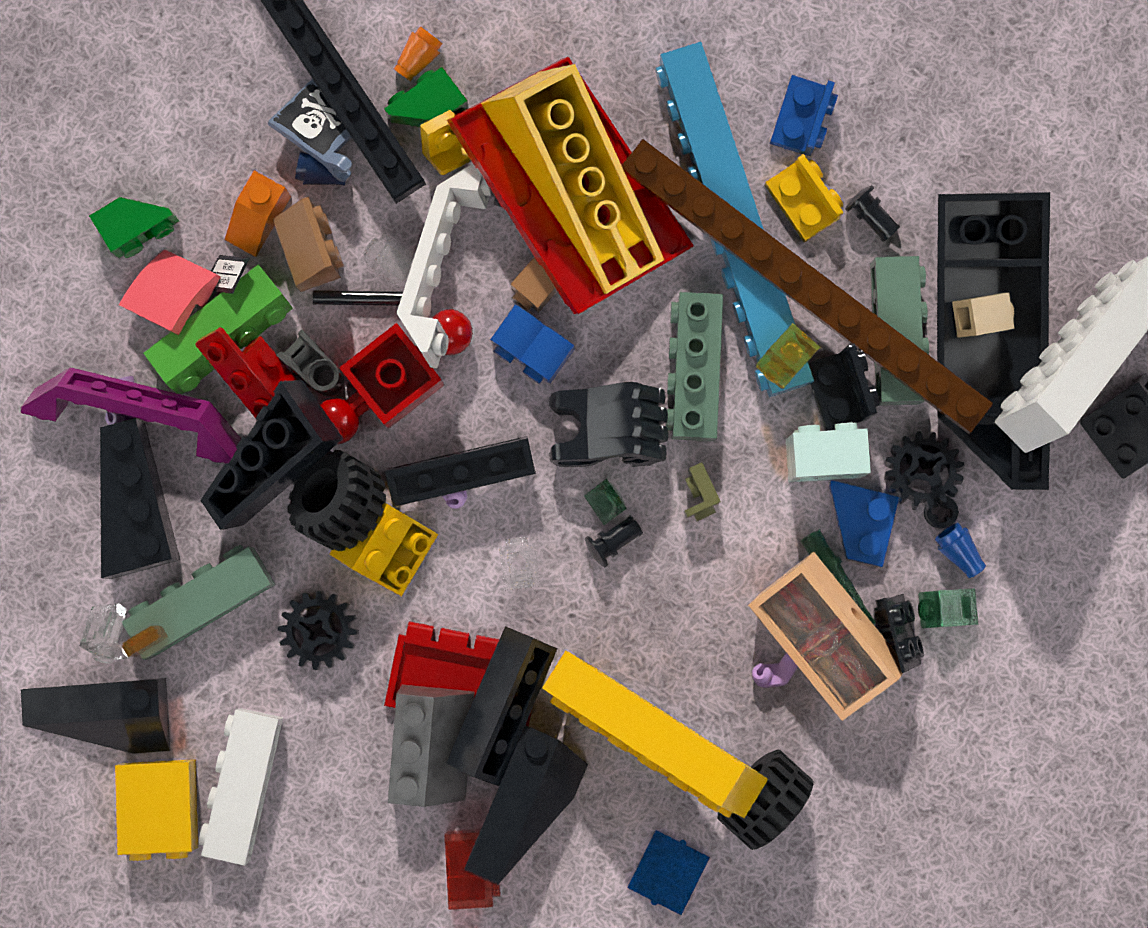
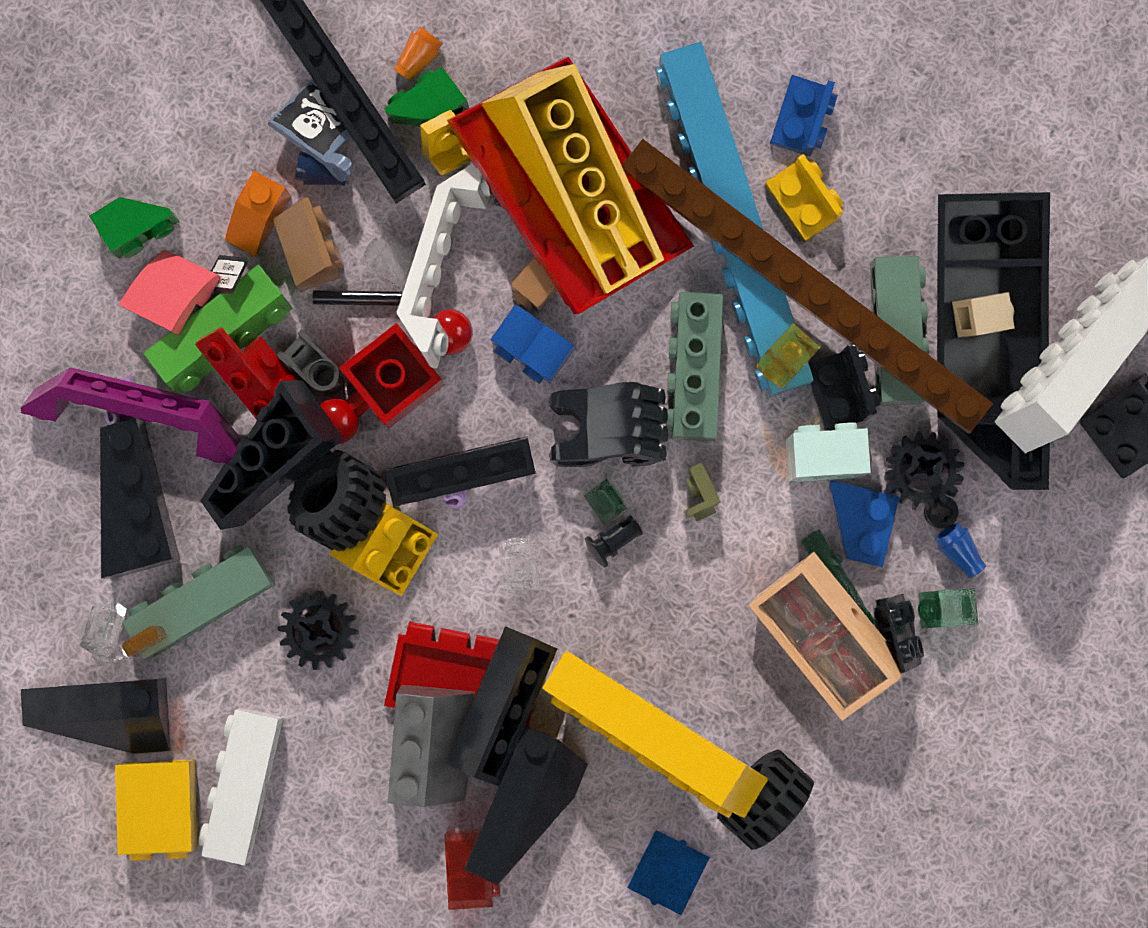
lavender arm [752,653,798,688] -> none
black pin [845,185,900,242] -> none

